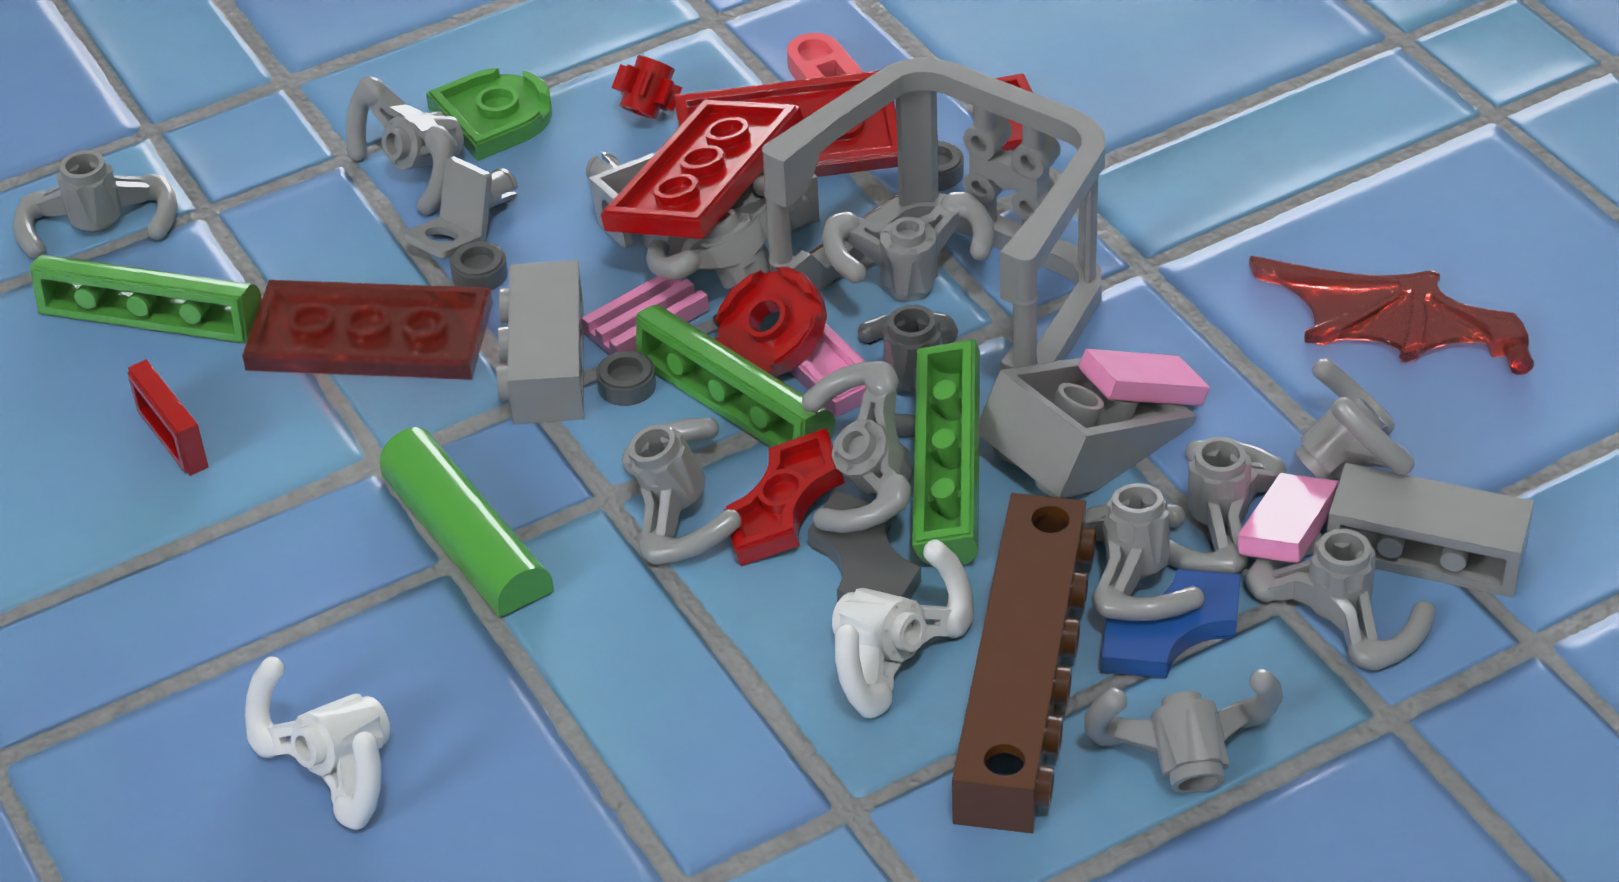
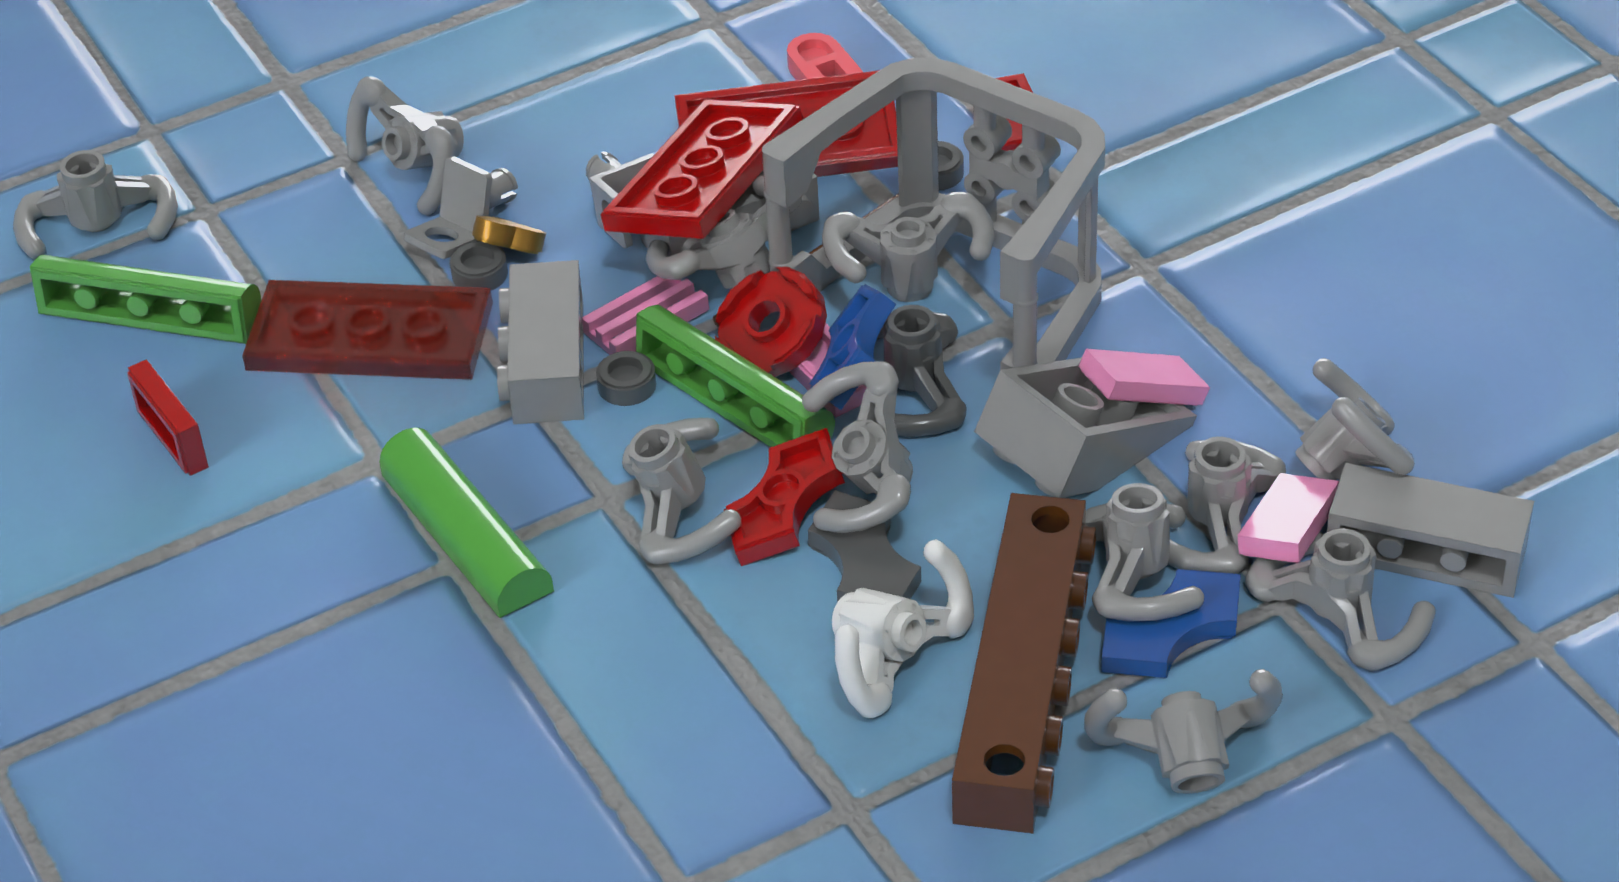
white piece [245,656,390,830] -> none
bright green tile [426,68,552,161] -> none
red gear [611,55,682,120] -> none
bright green brick [912,339,980,566] -> none
clear red animal [1249,256,1534,375] -> none
none -> pearl gold tile [471,215,546,254]
none -> blue tile [809,284,896,410]

